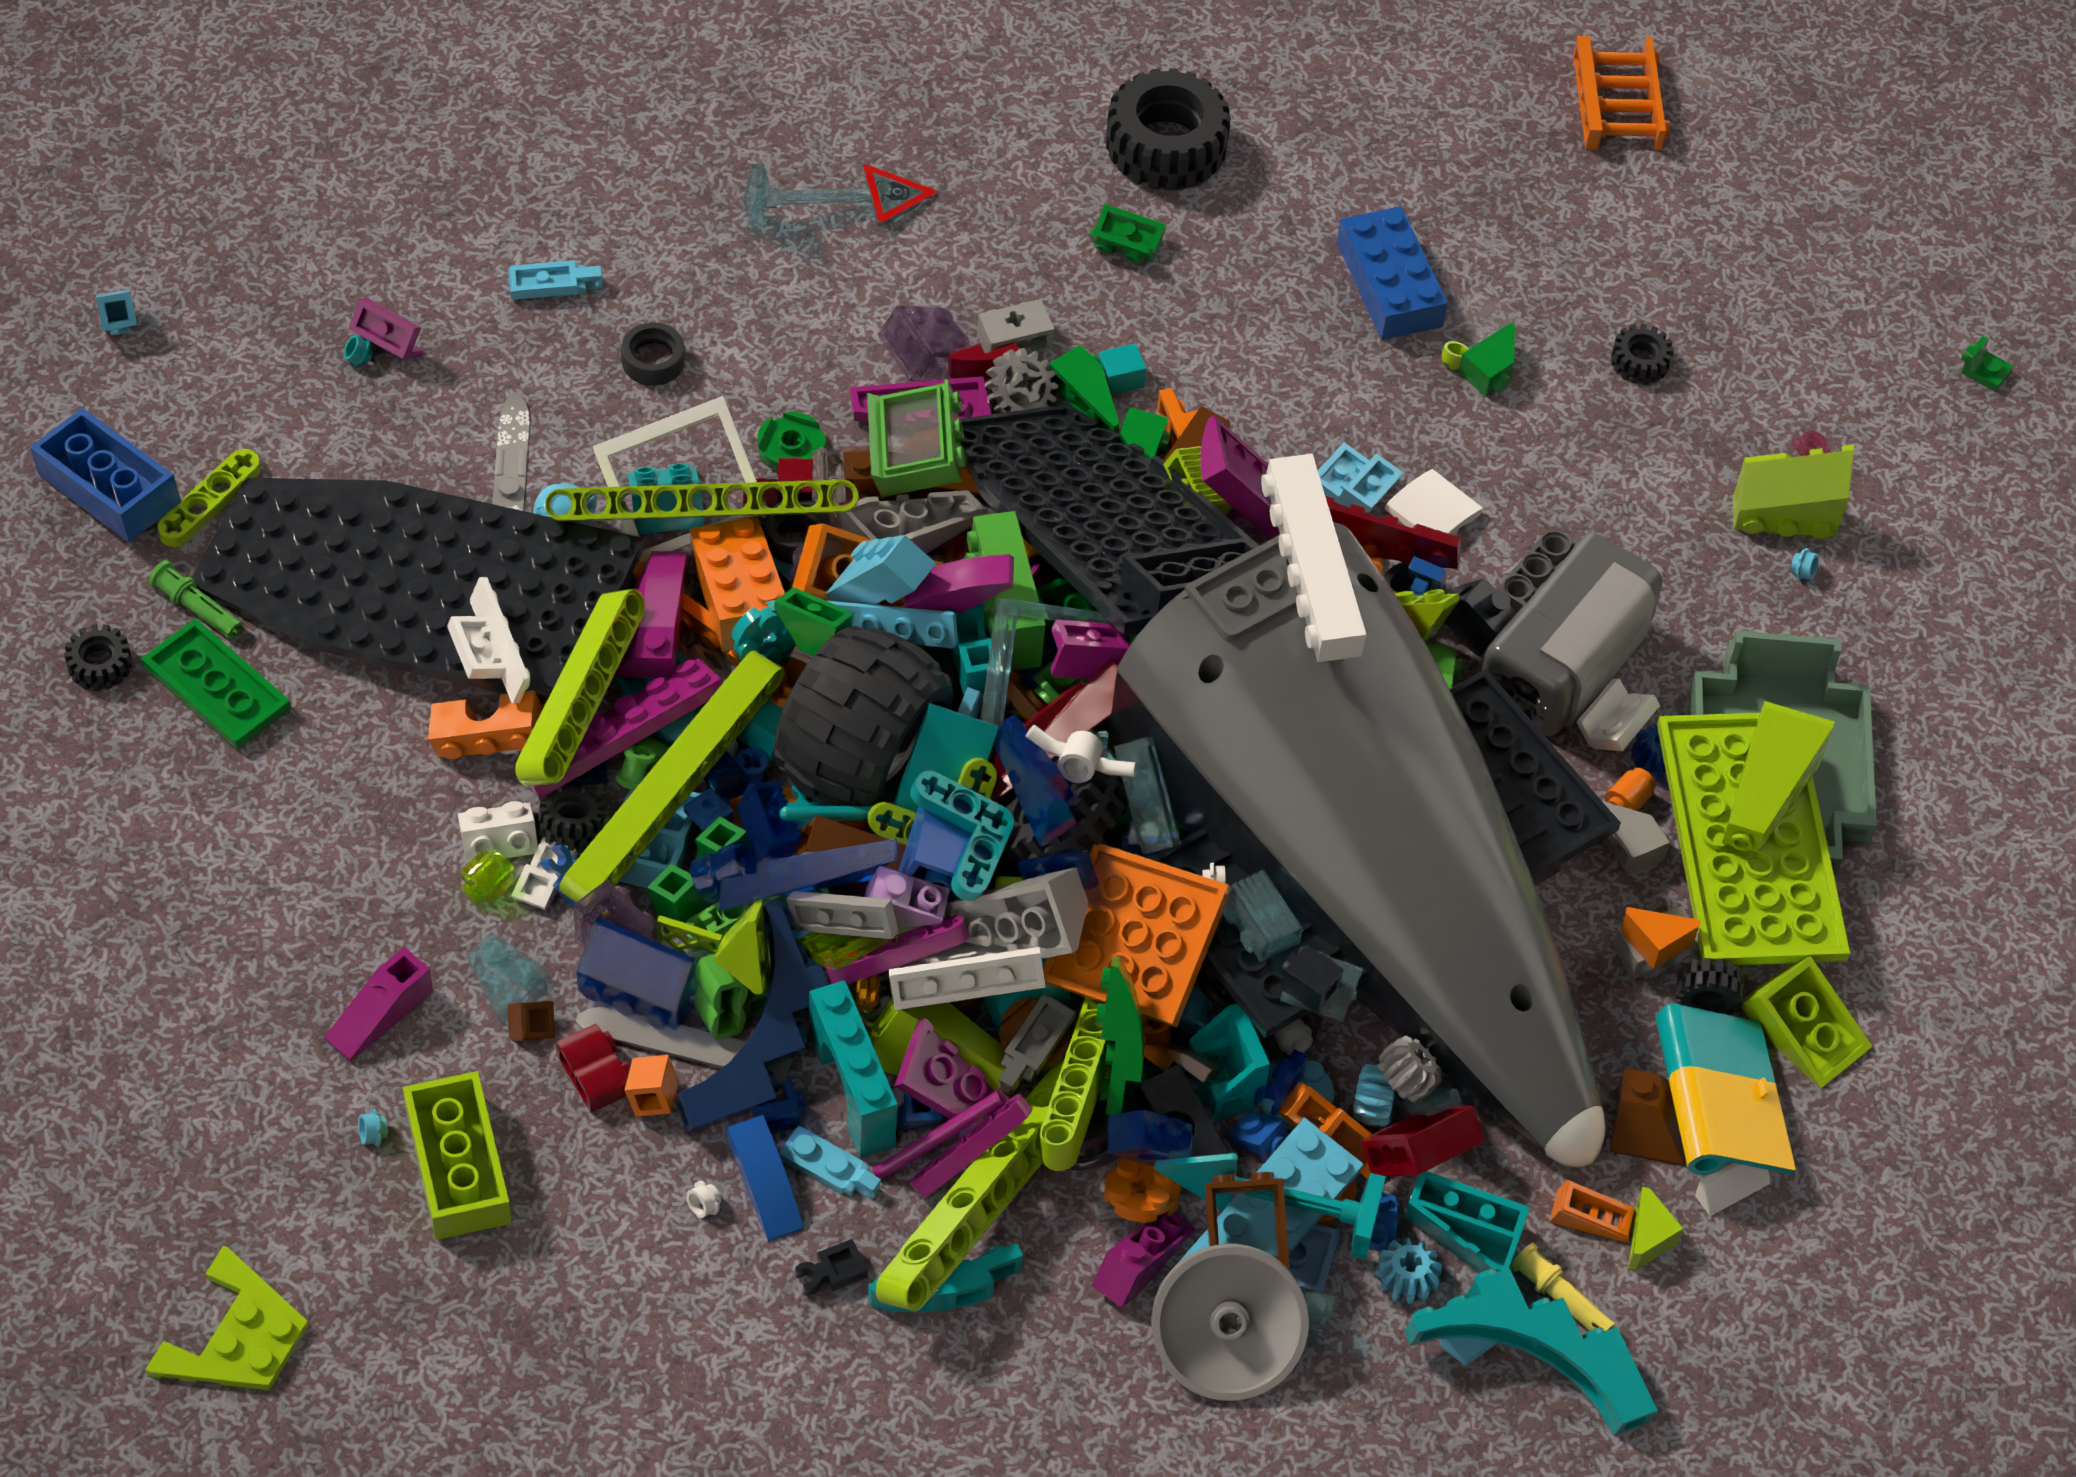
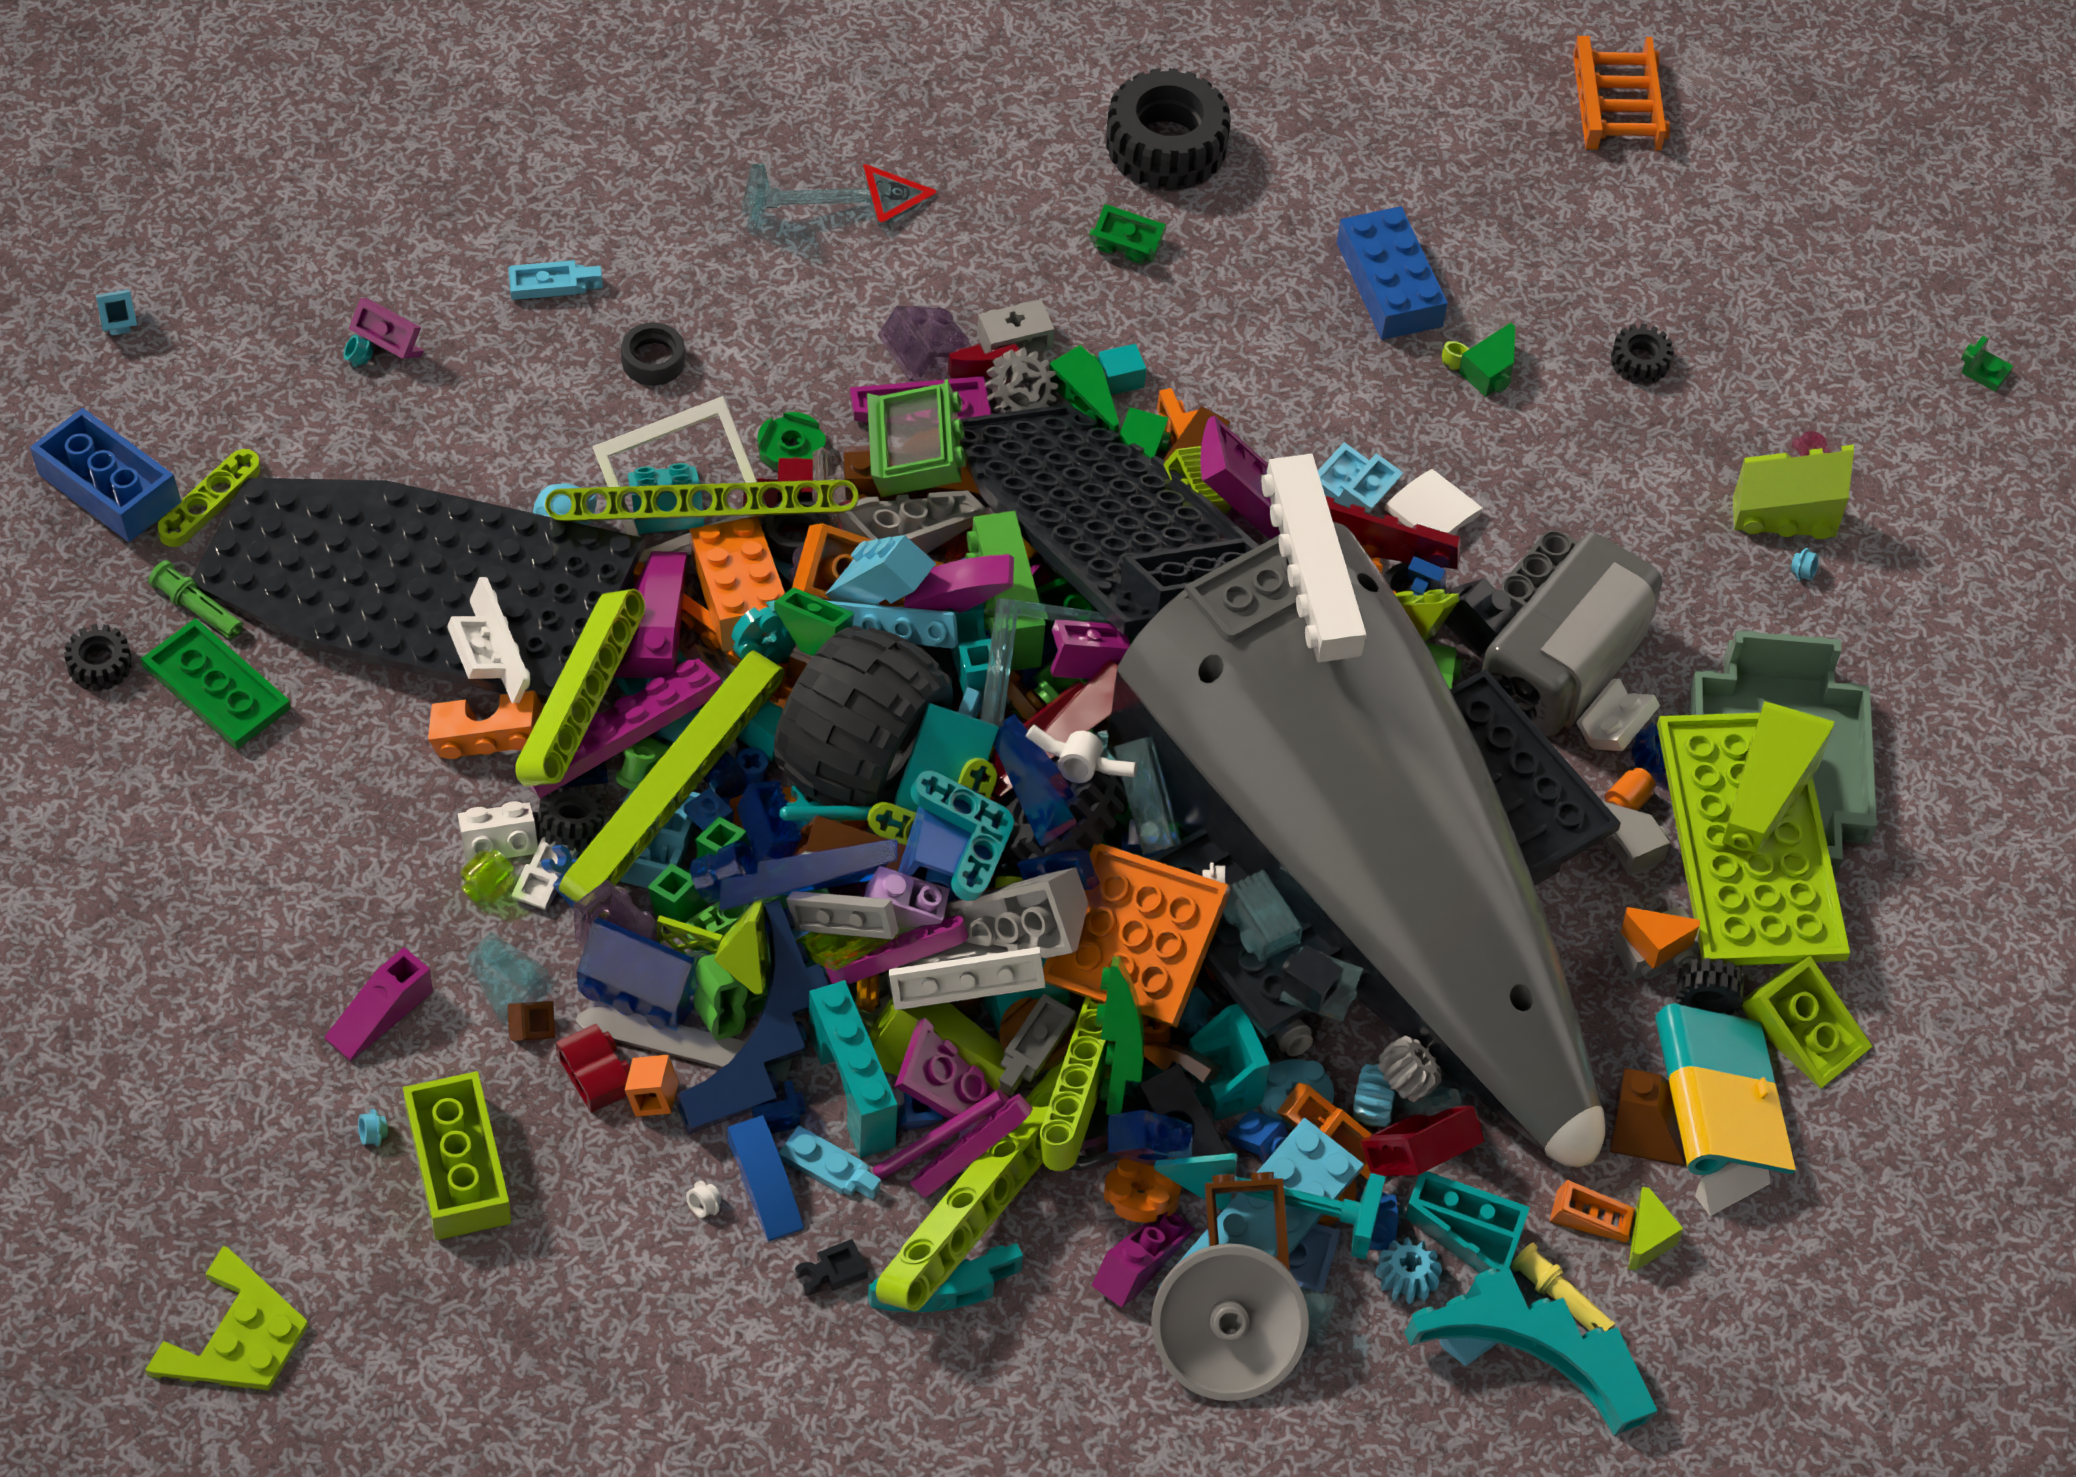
light grey piece [492,392,530,511] -> none
clear blue plate [1253,1049,1308,1116] -> none

